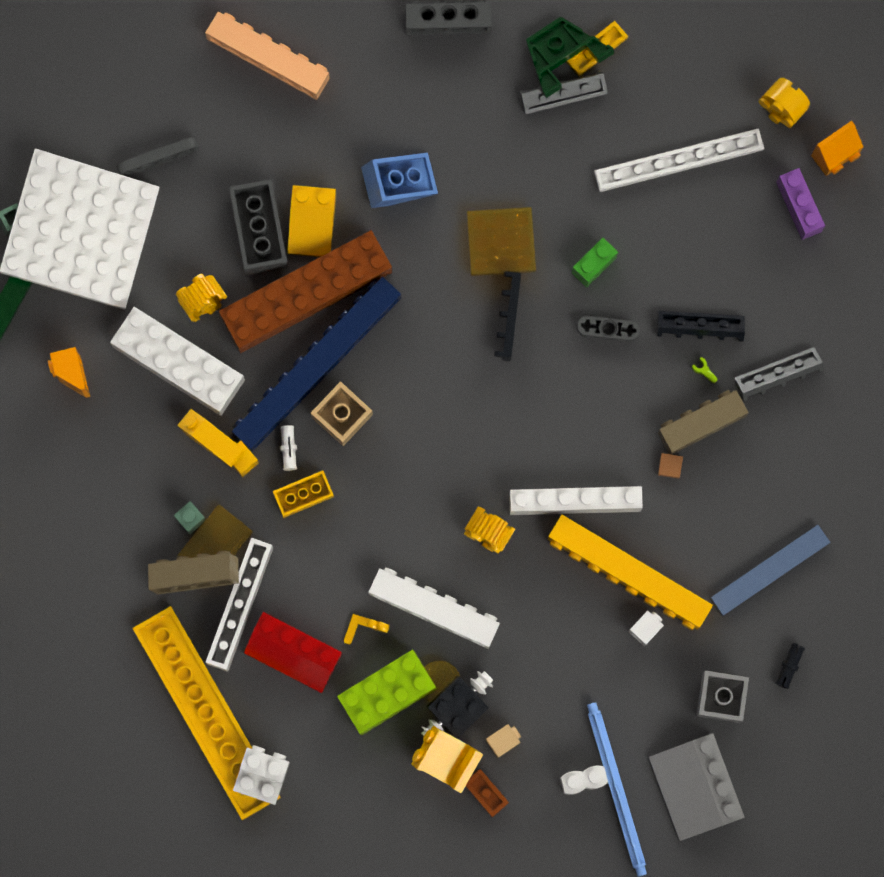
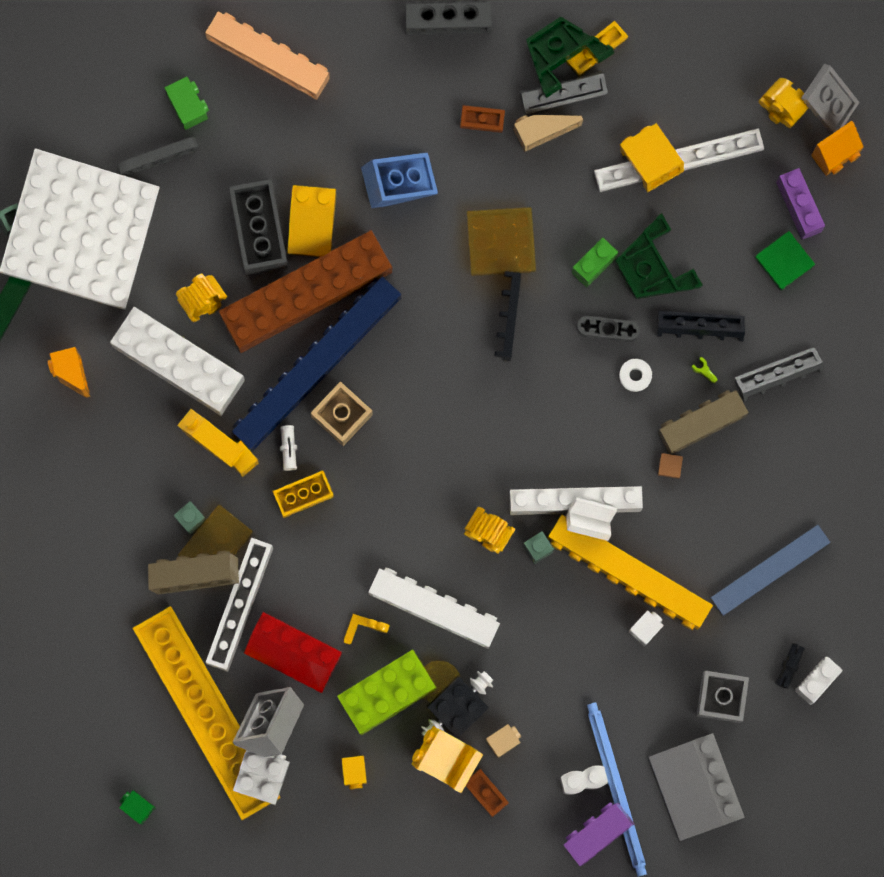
none -> green brick [119,790,156,825]
none -> bright green brick [164,77,209,130]
none -> light grey slope [233,687,304,757]
none -> yellow brick [342,756,367,789]
none -> dark orange plate [460,105,505,133]
none -> tan slope [513,115,583,152]
none -> sand green brick [523,531,554,564]
none -> medium lavender brick [564,802,635,866]
none -> white panel [566,497,617,541]
none -> dark green wing [615,213,703,299]
none -> white piece [619,359,652,392]
none -> yellow panel [620,123,684,193]
none -> green tile [754,231,815,291]
none -> white brick [795,657,843,705]
none -> light grey plate [801,64,860,134]

